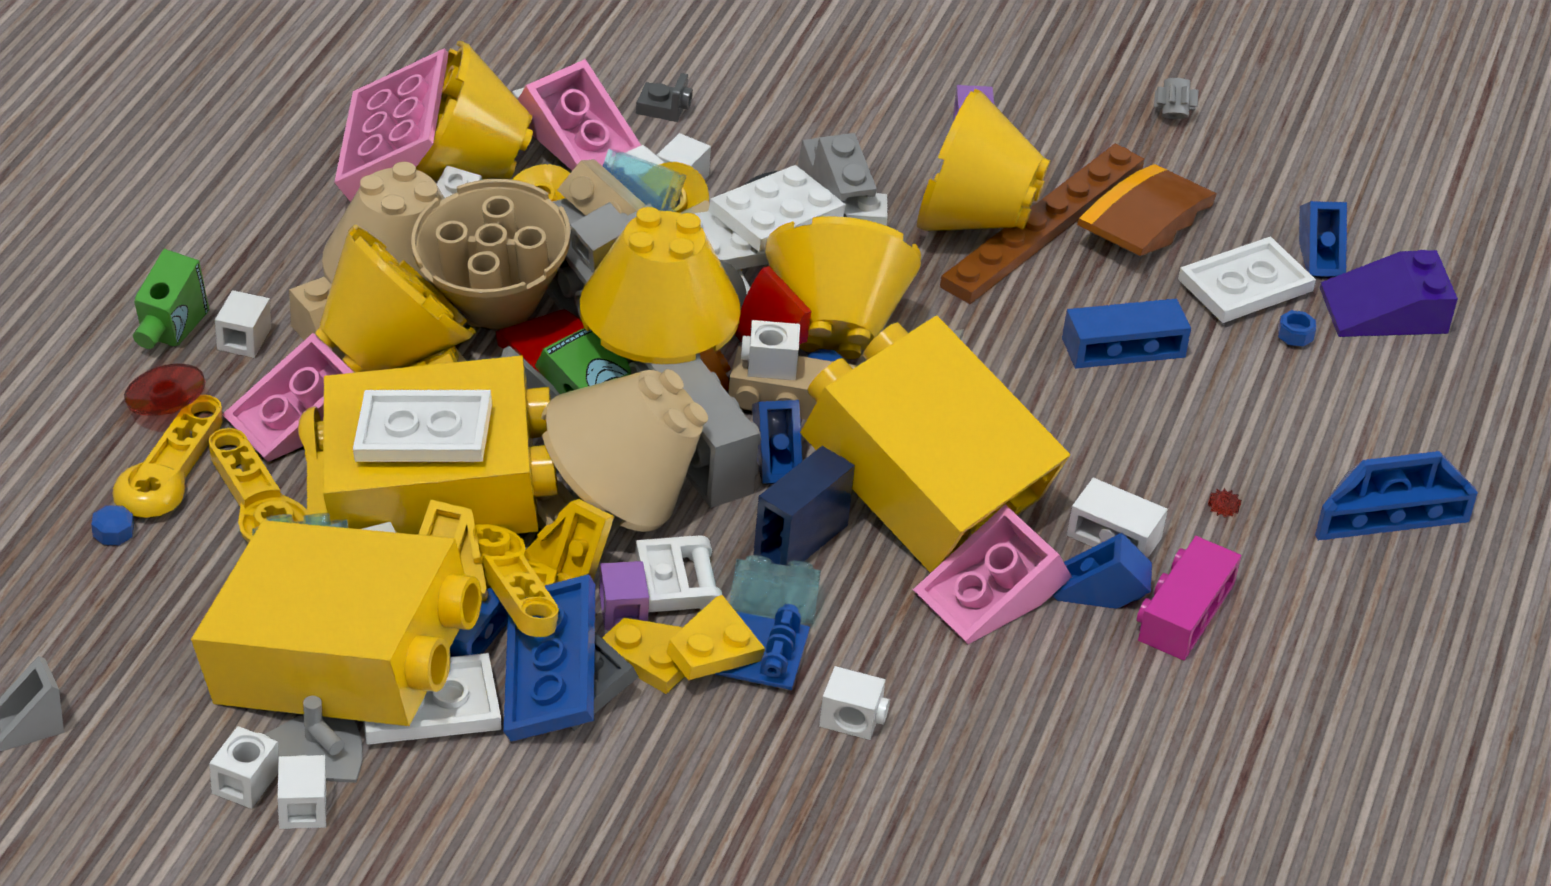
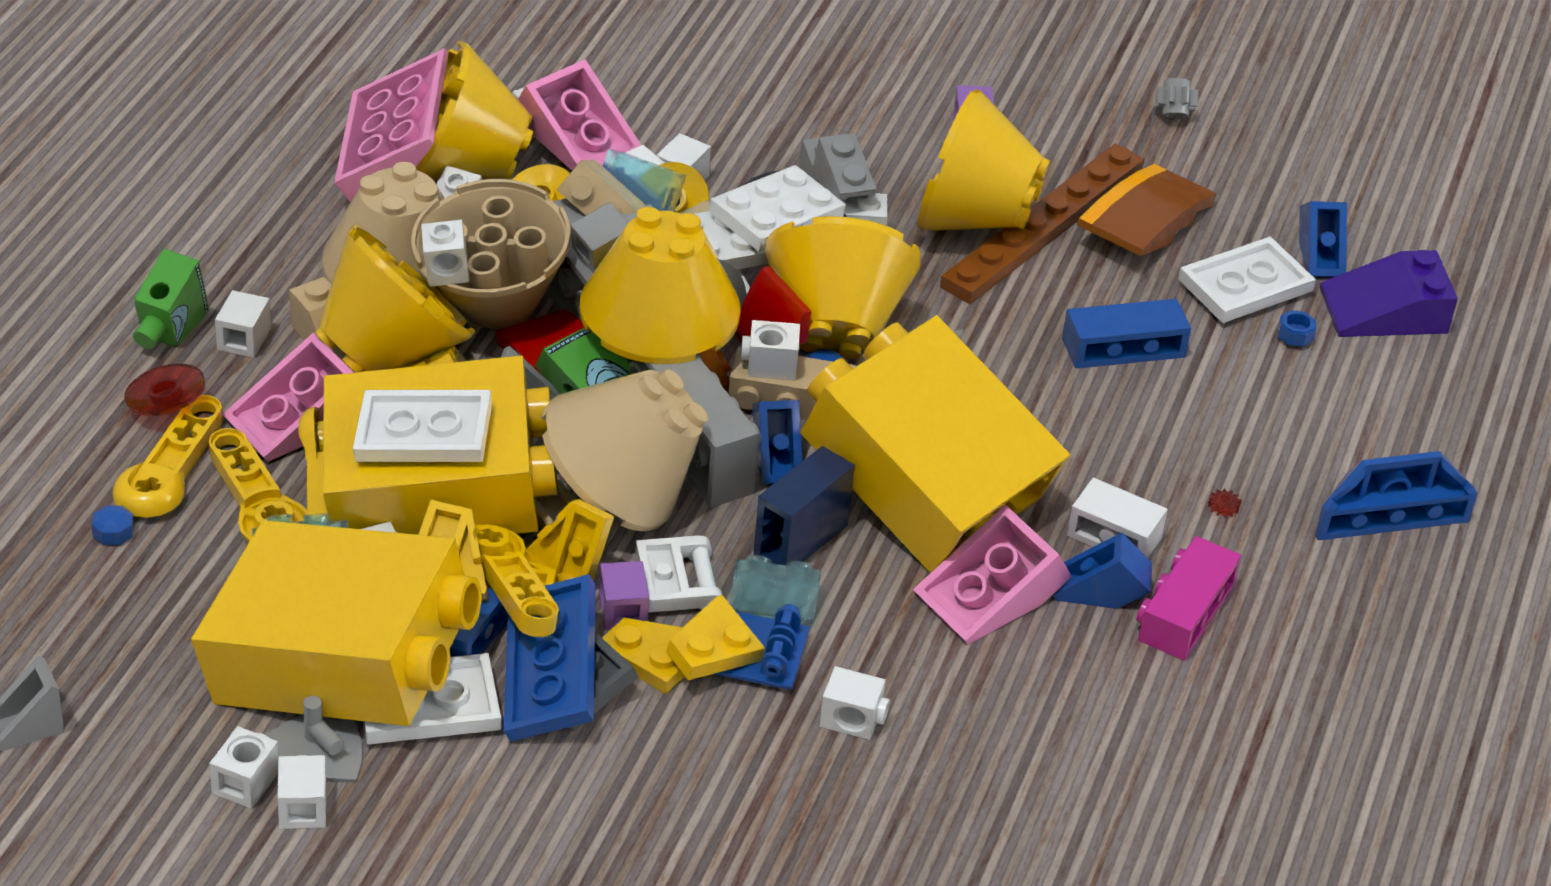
dark grey bracket [636,73,693,122] -> none
none -> white brick [421,220,469,287]

